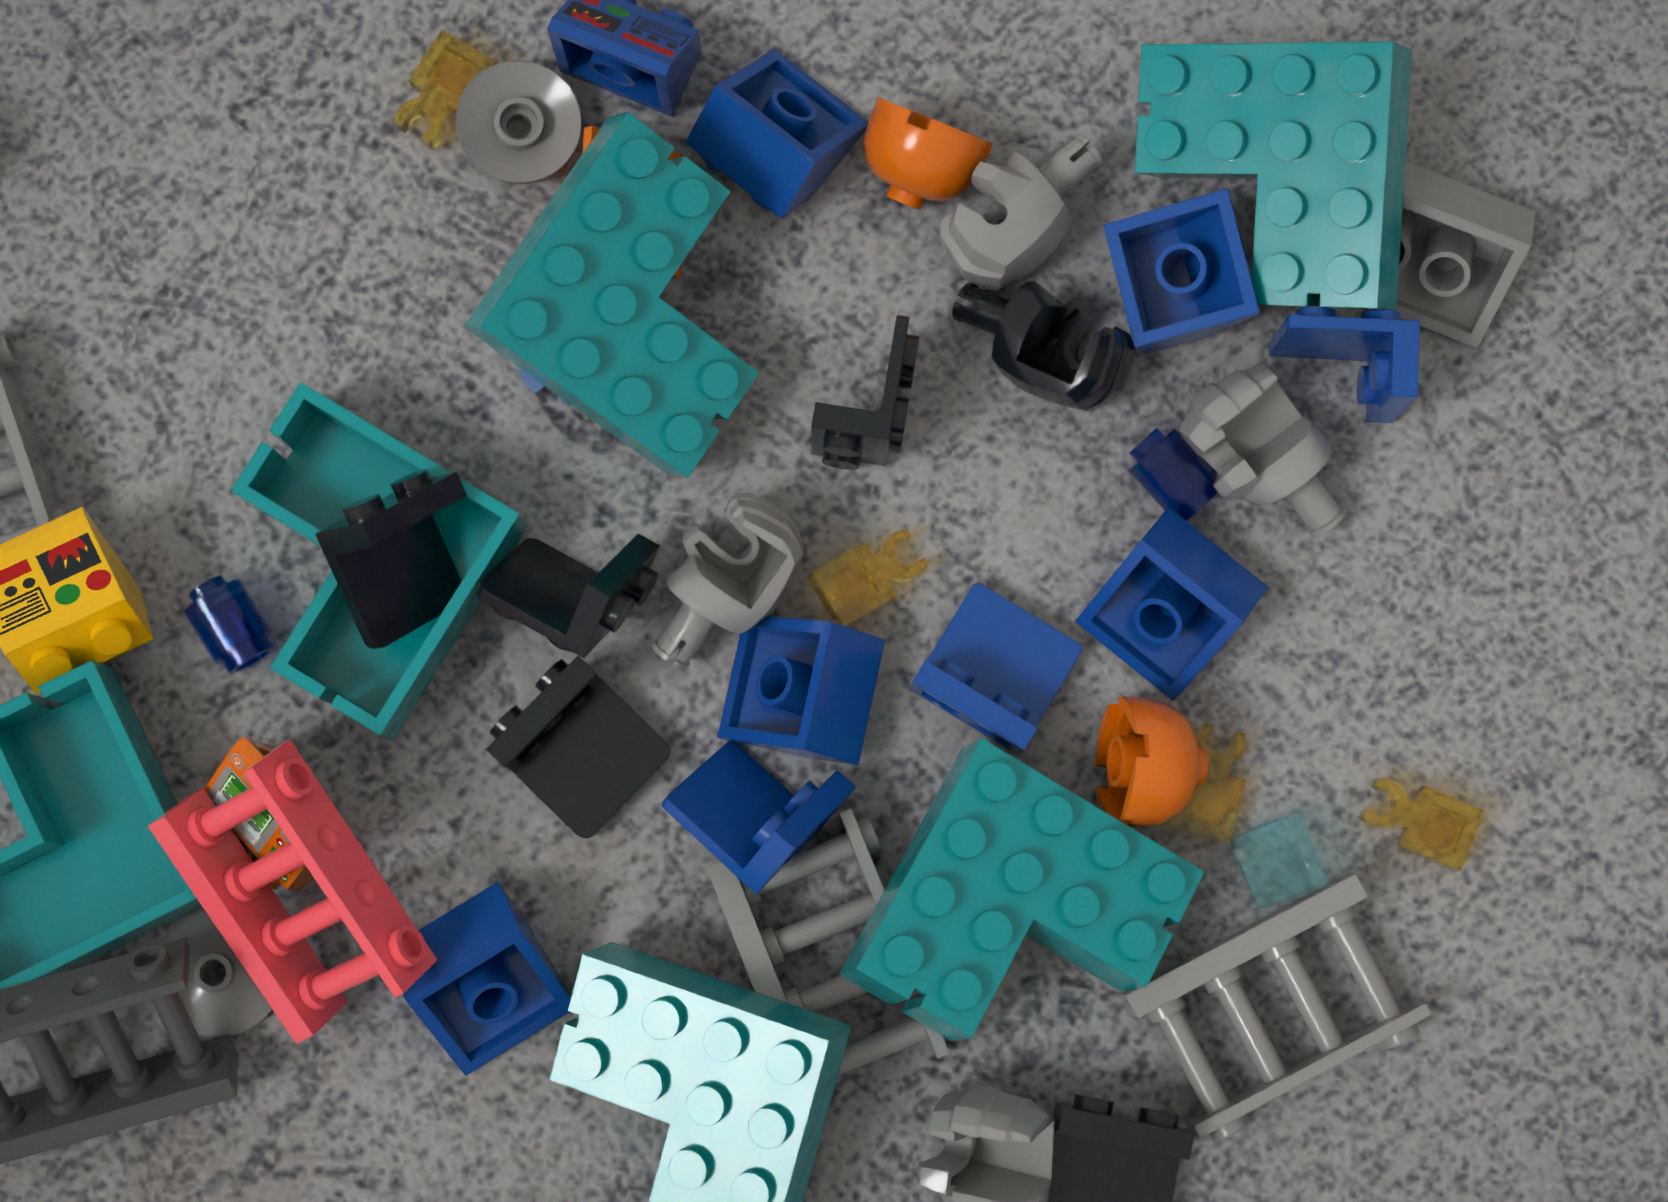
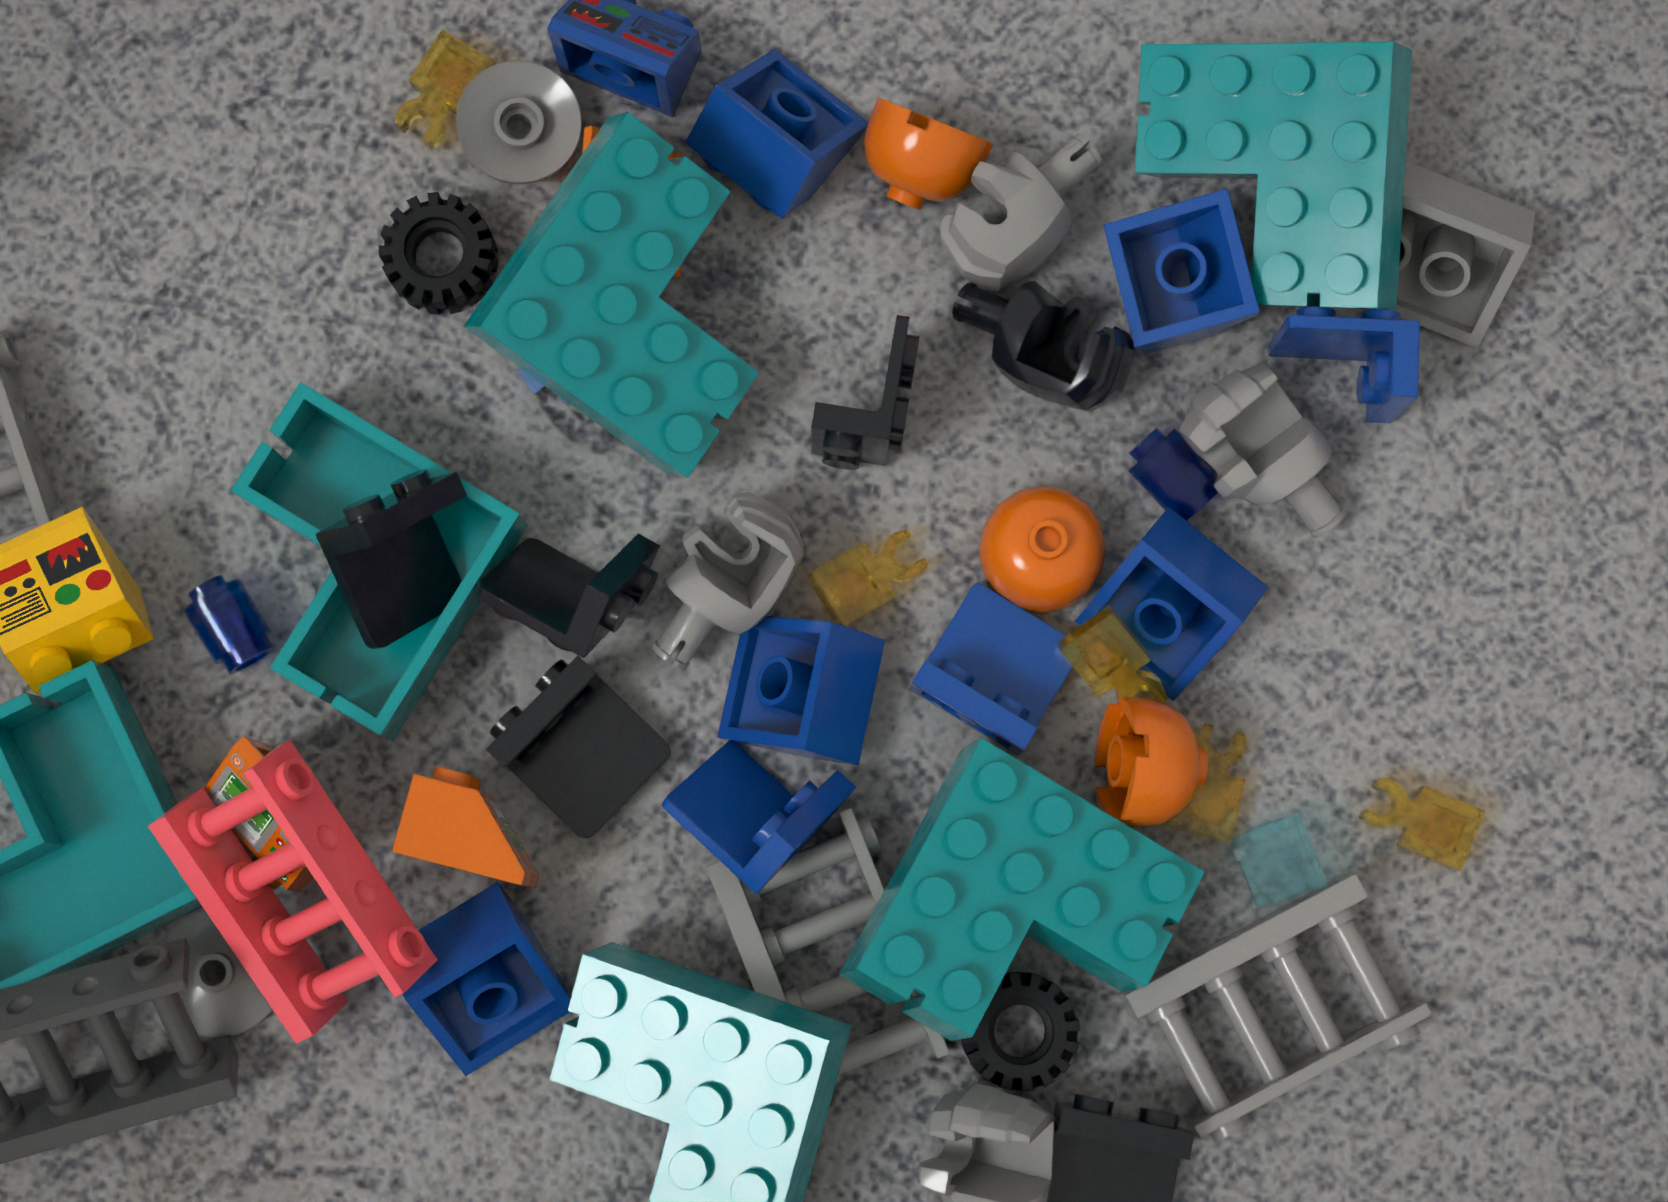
none -> black tyre [379,192,498,315]
none -> orange slope [392,766,539,888]
none -> black tyre [961,971,1080,1092]
none -> orange cylinder [978,486,1106,615]
none -> clear yellow plate [1058,605,1167,704]

